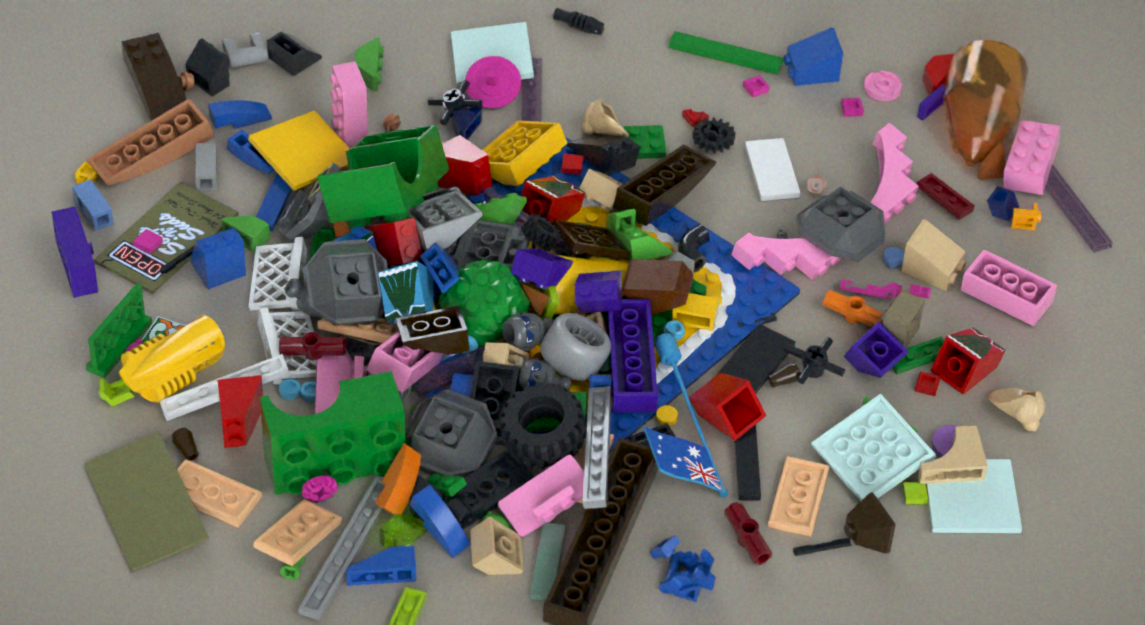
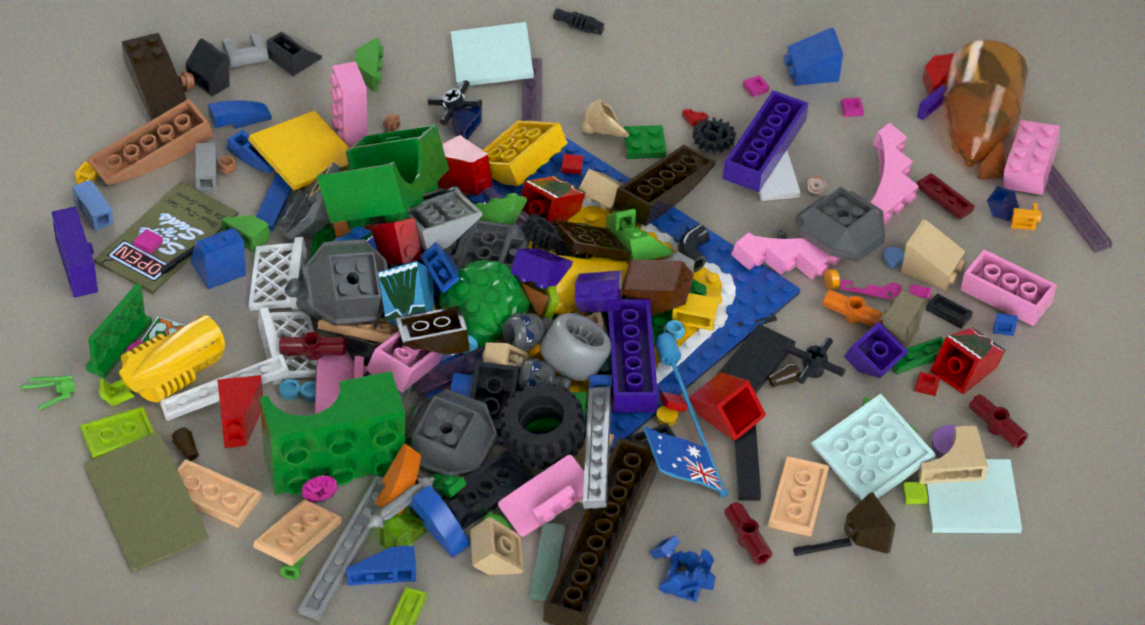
dark pink piece [465,56,521,109] -> none
black slope [567,134,641,176] -> none
green tile [668,31,784,75] -> none
bright pink tile [863,71,902,101] -> none
tan hair [988,387,1046,432] -> none
none -> bright green plant [21,375,75,410]
none -> lime tile [80,406,155,459]
none -> nougat plate [217,156,237,174]
none -> light grey wheel [367,477,435,529]
none -> red tile [659,392,688,412]
none -> dark purple brick [723,90,809,192]
none -> light orange tile [824,269,840,290]
none -> black tile [926,293,973,329]
none -> dark red piece [969,394,1029,448]
none -> blue plate [993,313,1017,336]

